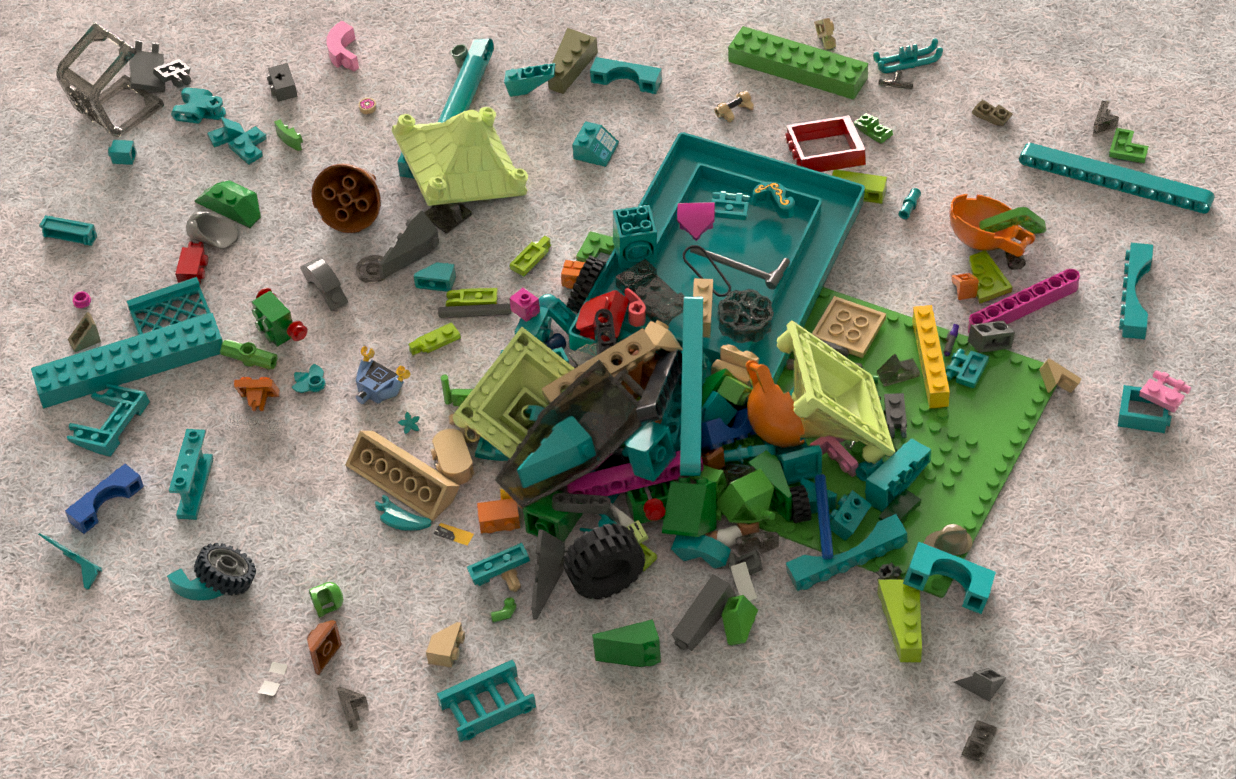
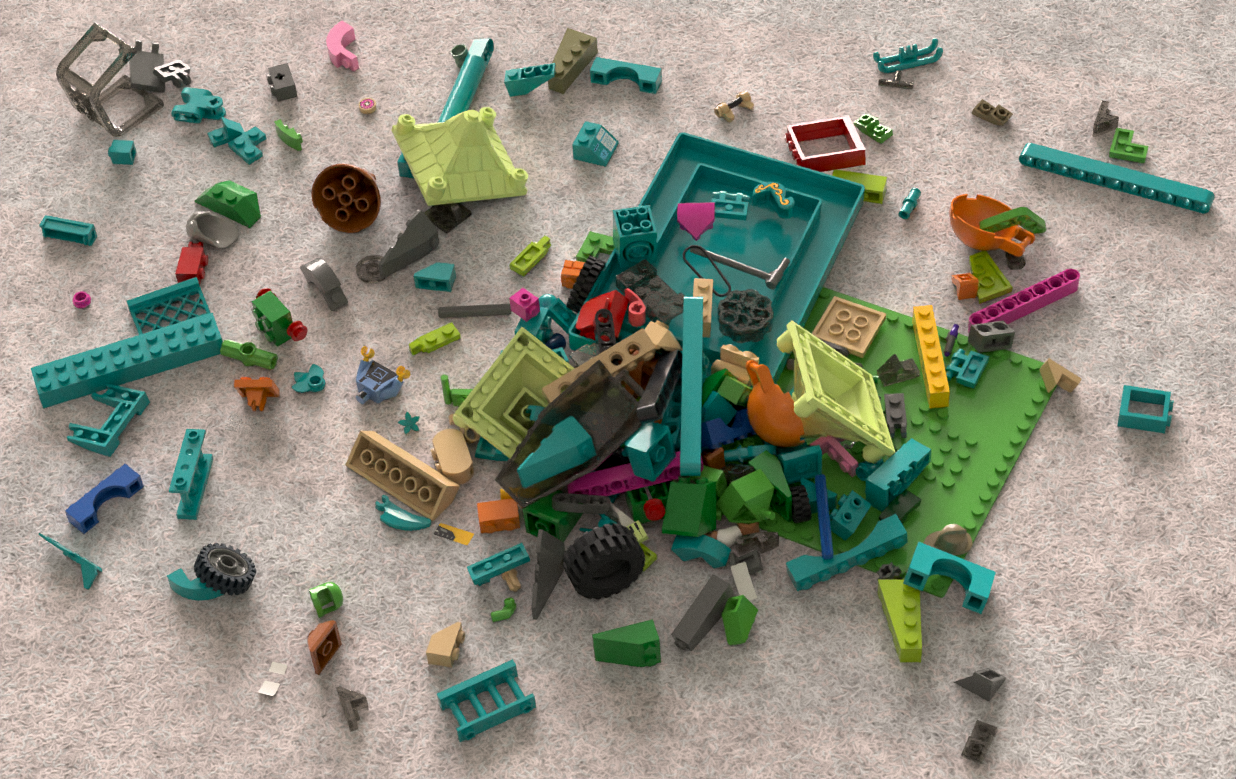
dark tan slope [68,312,101,352] -> none
lime hinge [445,288,498,307] -> none
bright green brick [728,26,868,100] -> none
tan hinge [814,18,836,50] -> none
teal arch [1119,242,1153,340] -> none
bright pink plate [1139,370,1191,413] -> none

